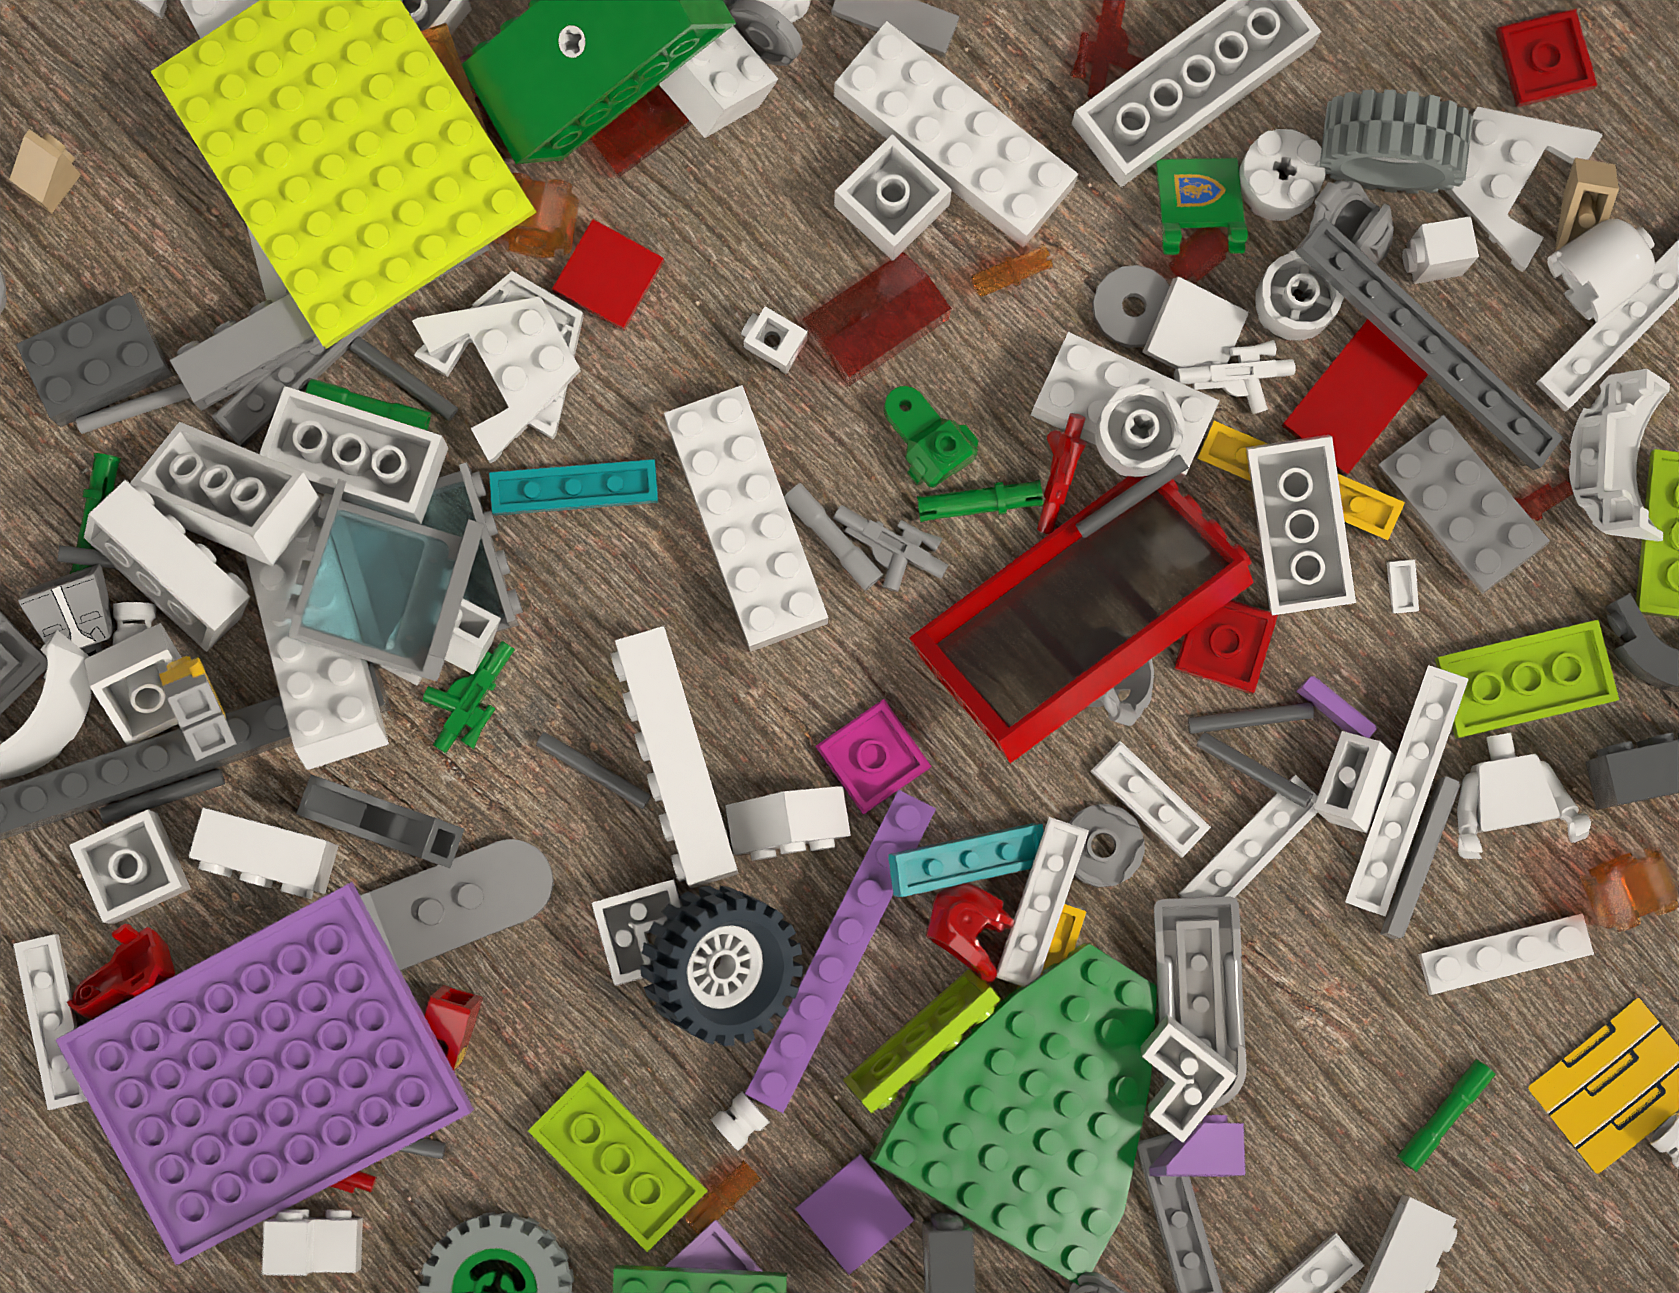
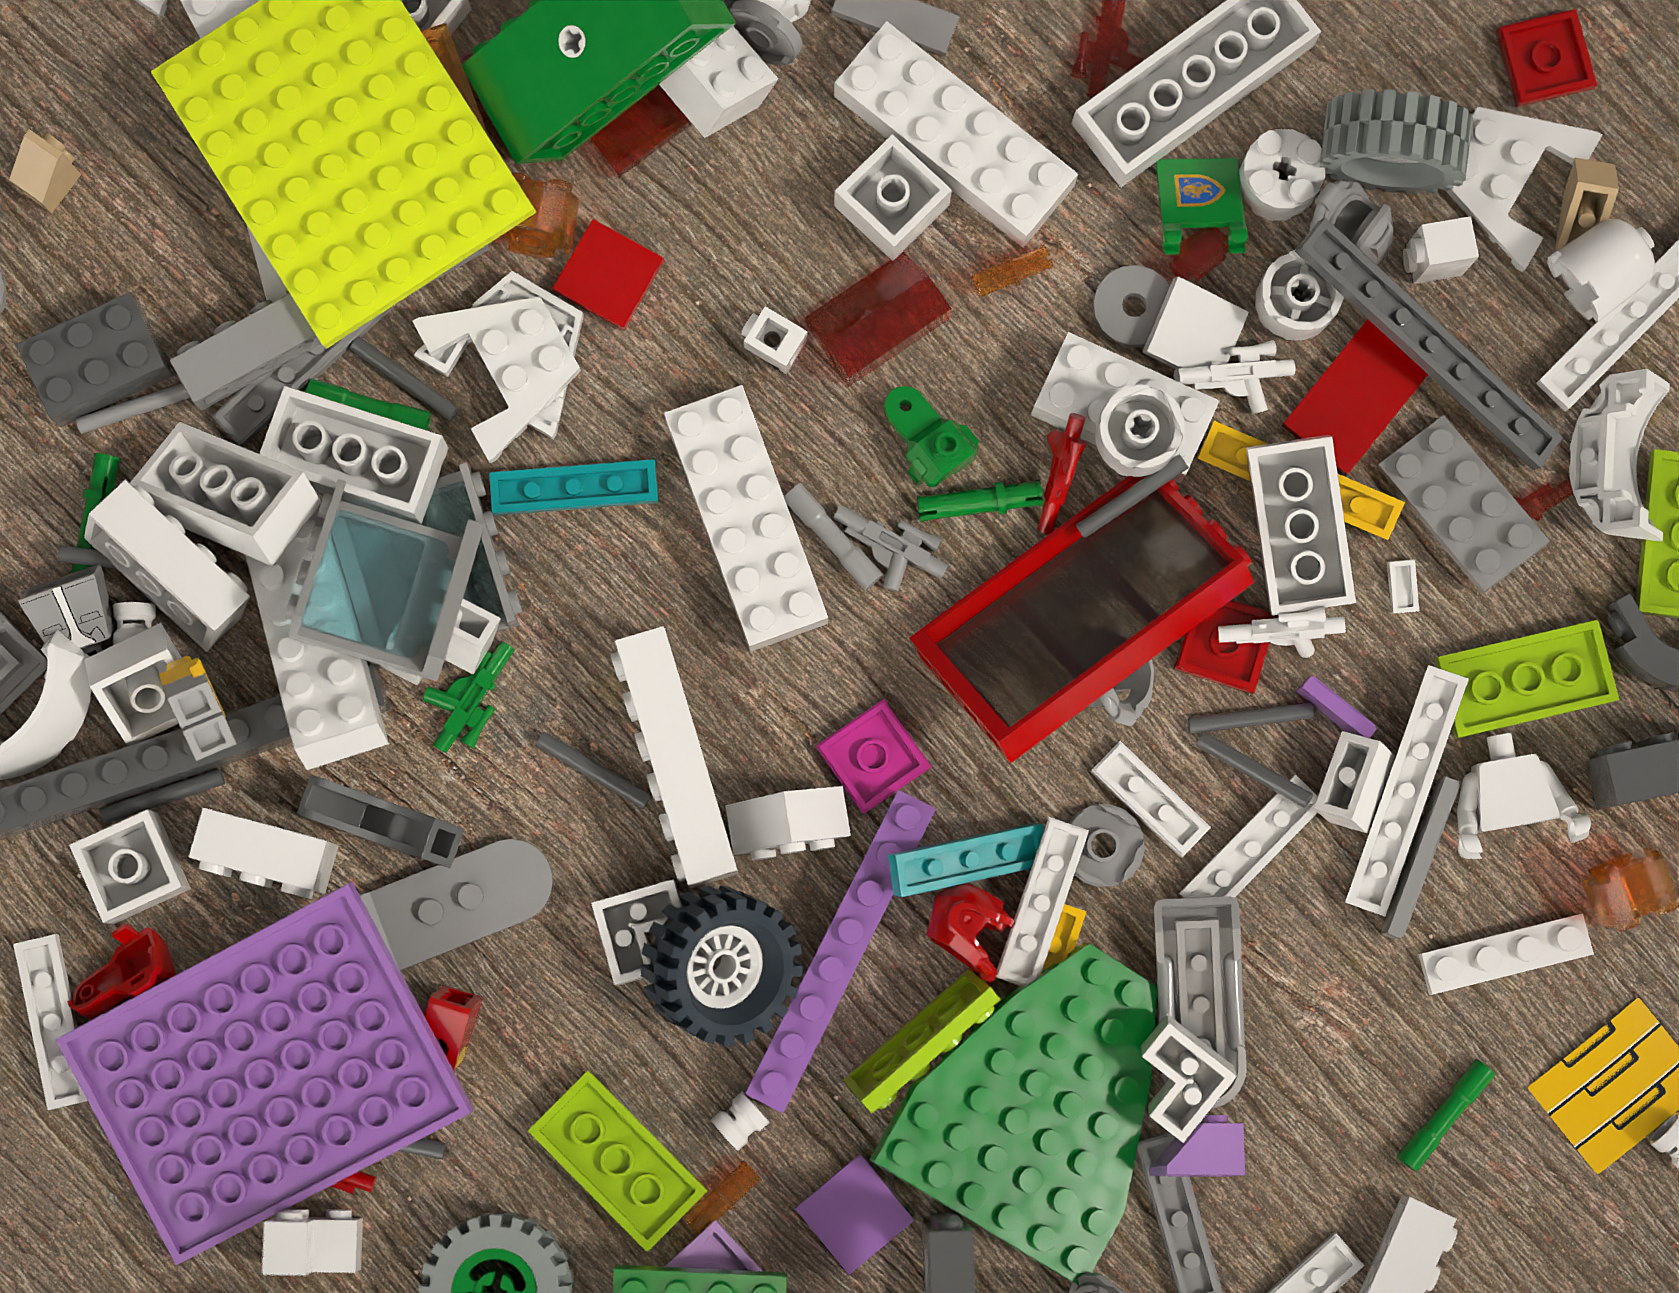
none -> white piece [1218,606,1346,658]

